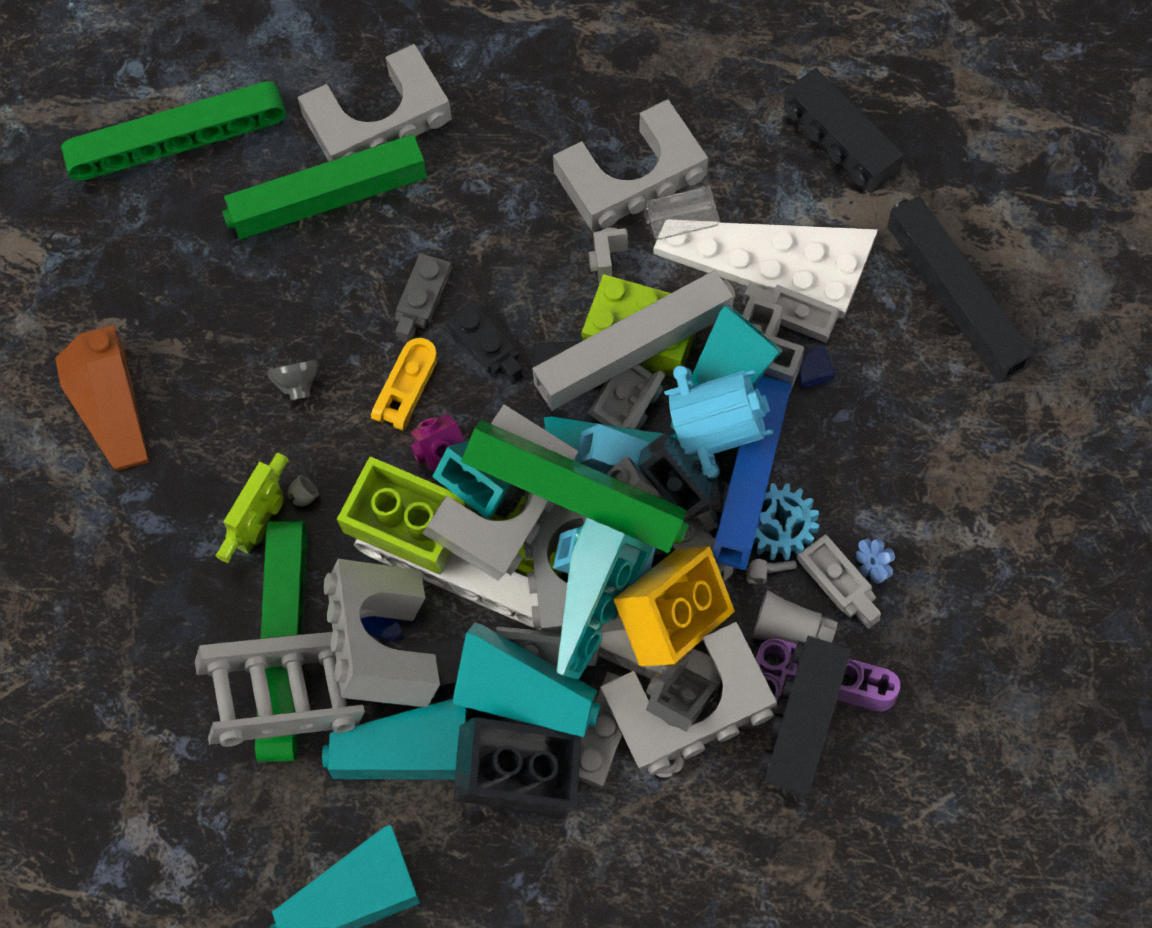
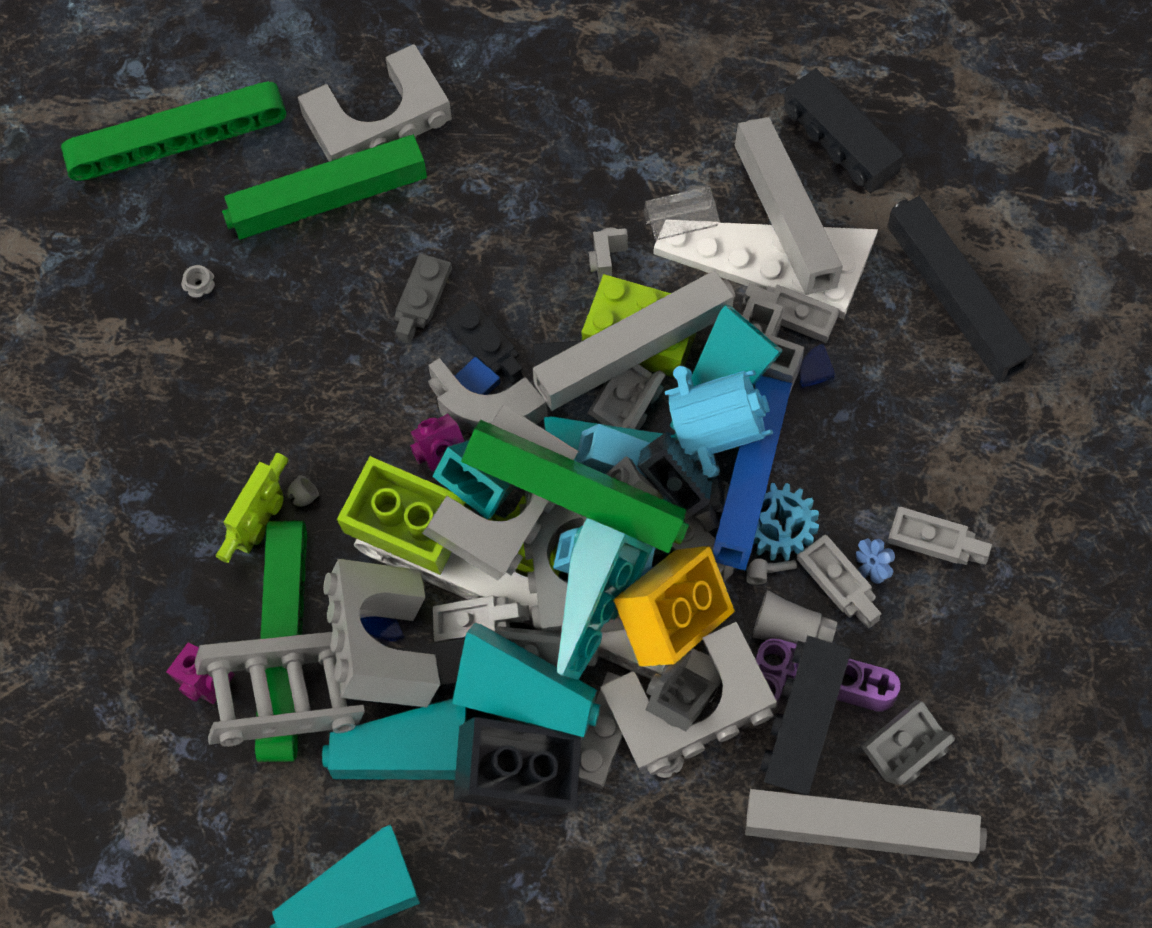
dark orange wedge [55,325,149,471] -> none
dark grey piece [267,360,319,400] -> none
yellow plate [371,338,437,431] -> none
light grey arch [553,99,708,232] -> none
none -> magenta brick [166,642,235,704]
none -> light grey plate [181,265,215,298]
none -> light grey arch [428,358,548,434]
none -> light grey hinge [433,596,529,643]
none -> blue tile [455,357,501,395]
none -> light grey brick [735,117,843,295]
none -> light grey brick [745,789,987,862]
none -> dark grey bracket [861,700,956,785]
none -> light grey hinge [887,507,992,565]

